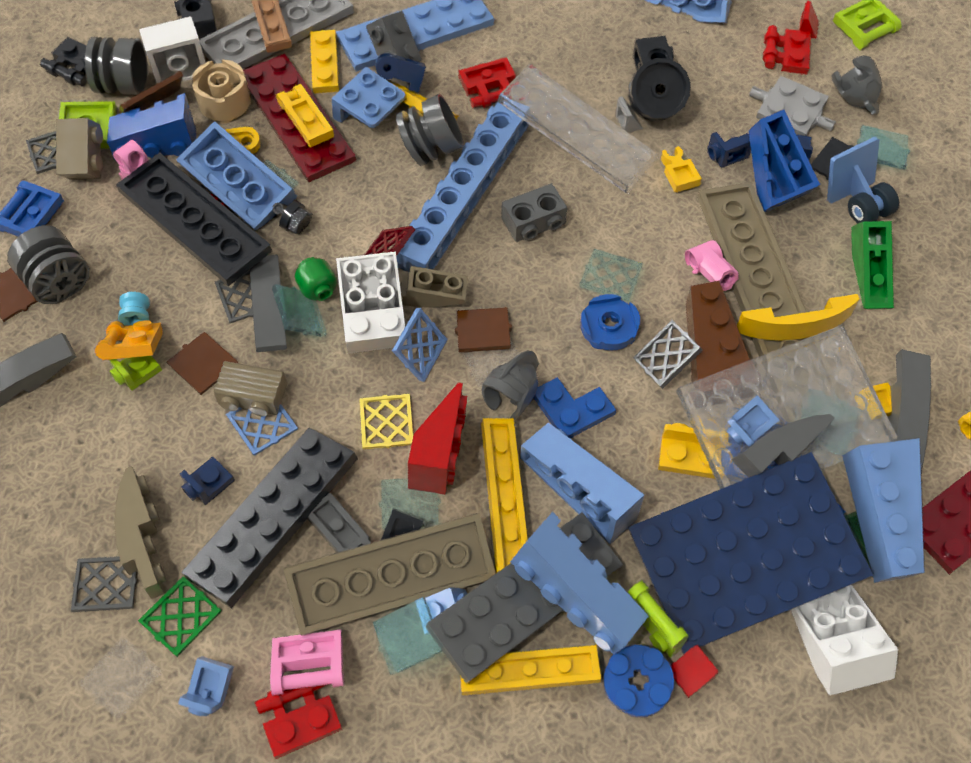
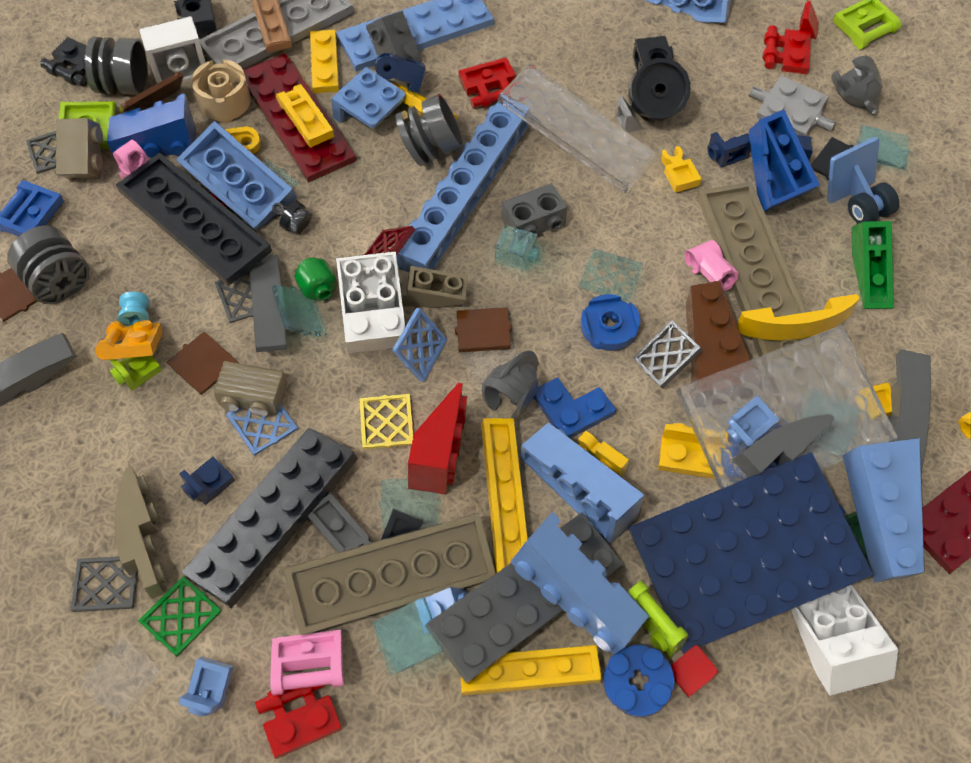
none -> clear light blue brick [495,225,540,272]
none -> yellow plate [578,431,629,477]

